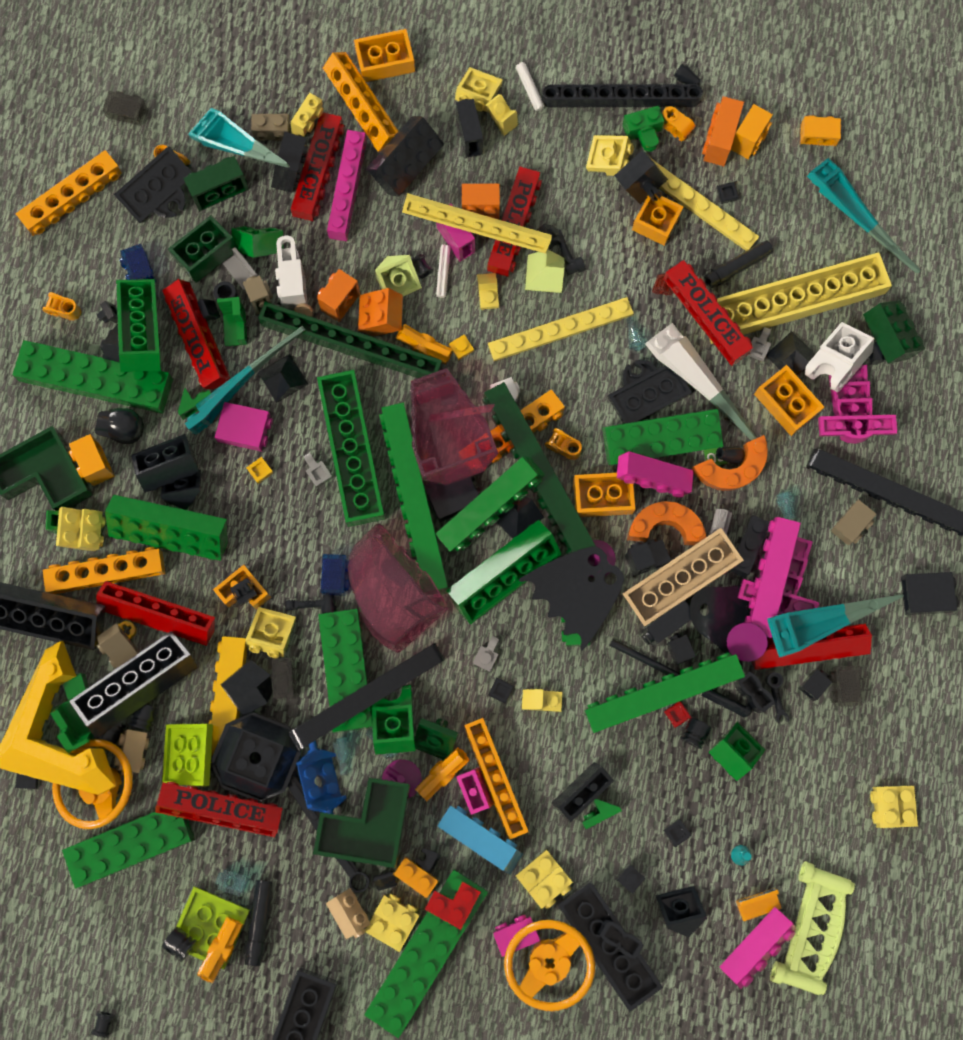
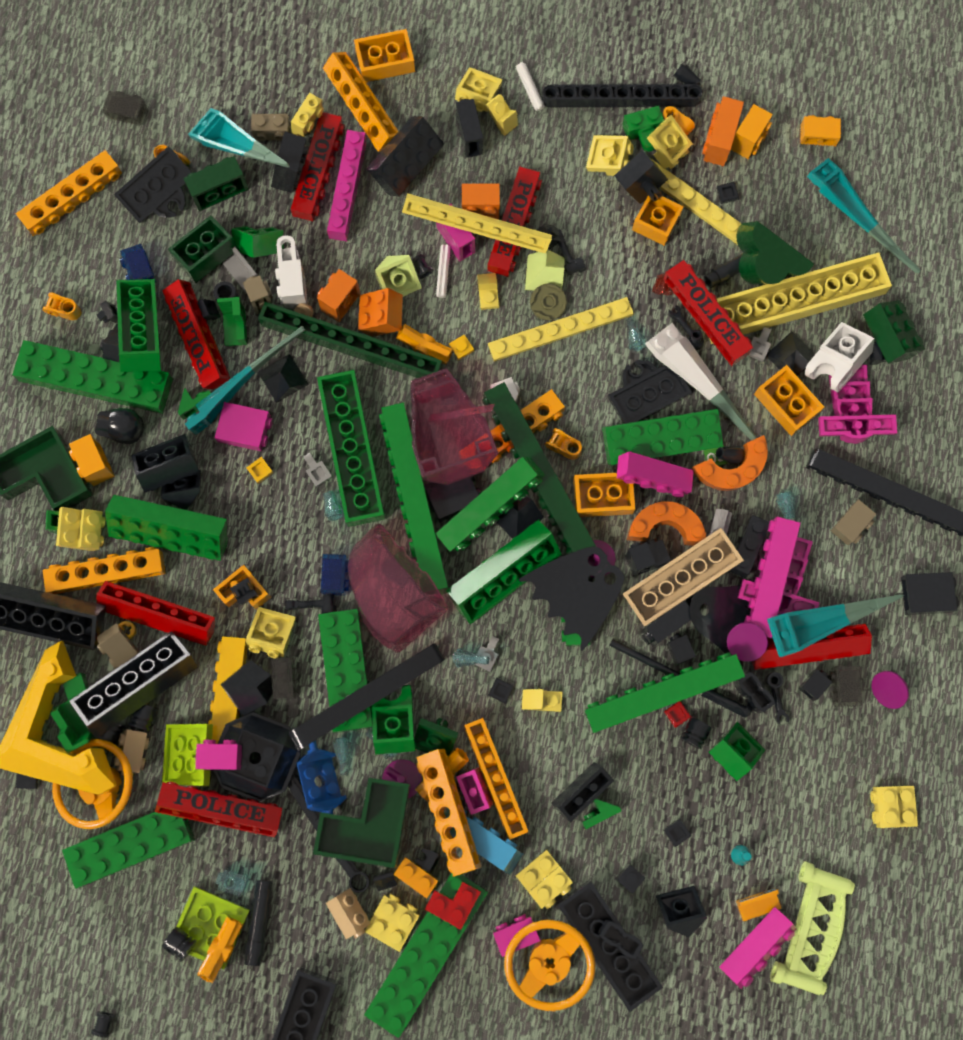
none -> dark pink brick [195,740,242,770]
none -> clear light blue cone [323,491,343,521]
none -> light orange brick [417,749,482,877]
none -> clear light blue cone [453,648,490,668]
none -> olive tile [530,283,567,321]
none -> light yellow plate [647,115,693,169]
none -> black brick [668,305,704,350]
none -> dark green brick [736,221,814,285]
none -> magenta shield [871,671,909,709]

